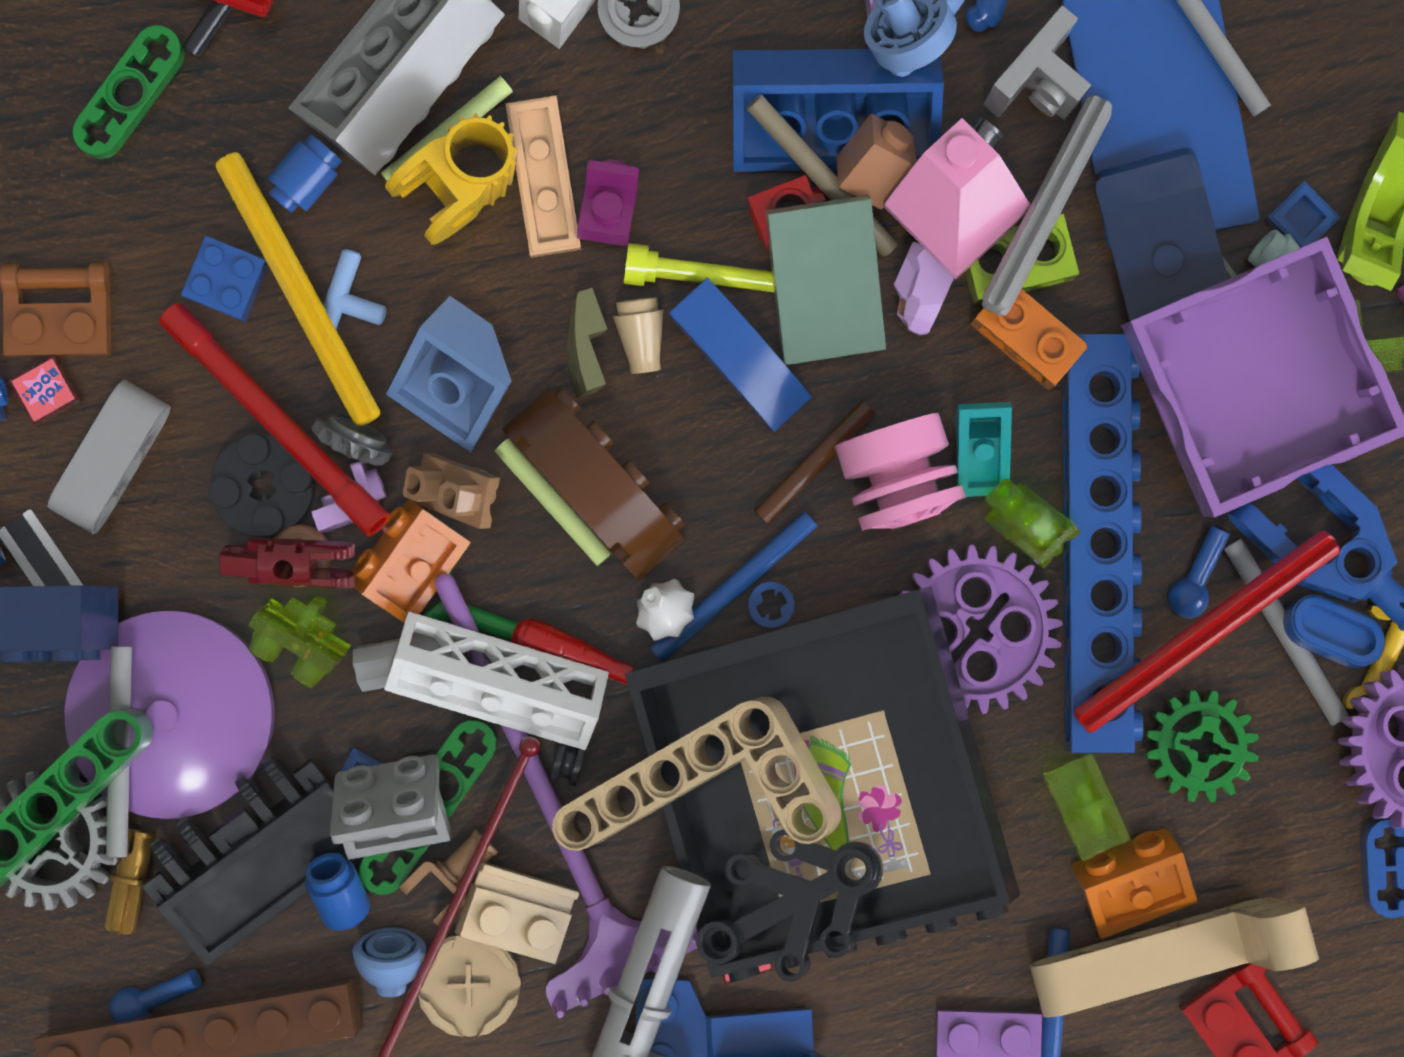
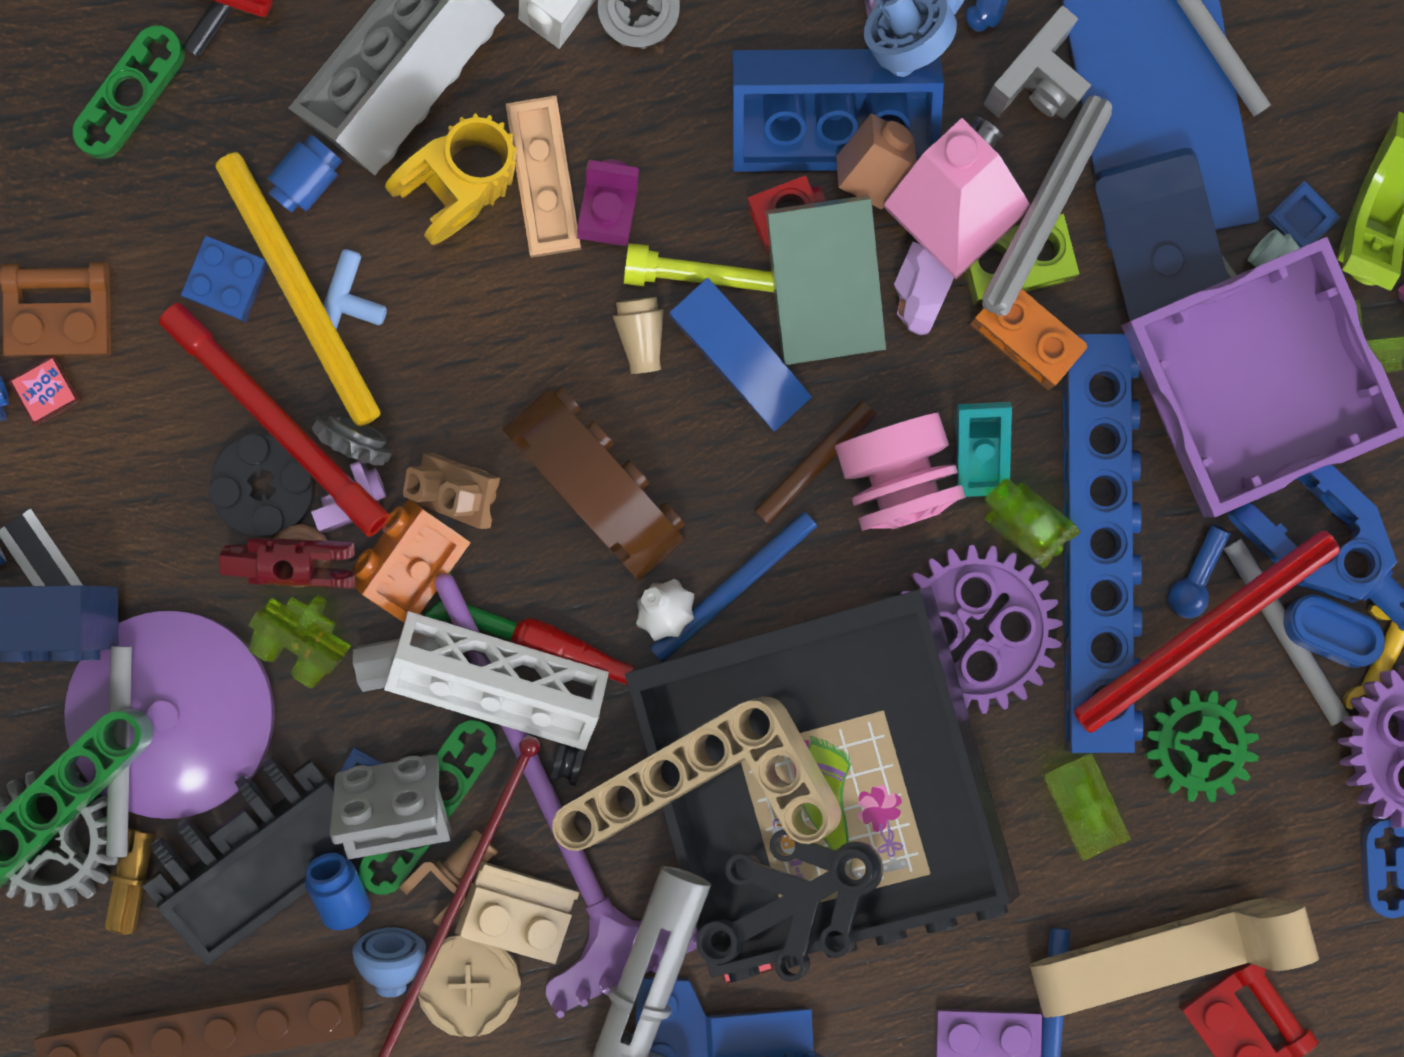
light grey beam [47,379,171,535] -> none
blue bar [109,969,202,1020] -> none
yellowish green piece [381,76,513,181] -> none
medium blue slope [386,296,512,453] -> none
yellowish green piece [494,438,613,566] -> none
olive slope [566,288,607,399] -> none
dark tan bar [746,94,898,257] -> none
blue bush [748,582,795,628] -> none
orange bracket [1071,828,1198,939] -> none

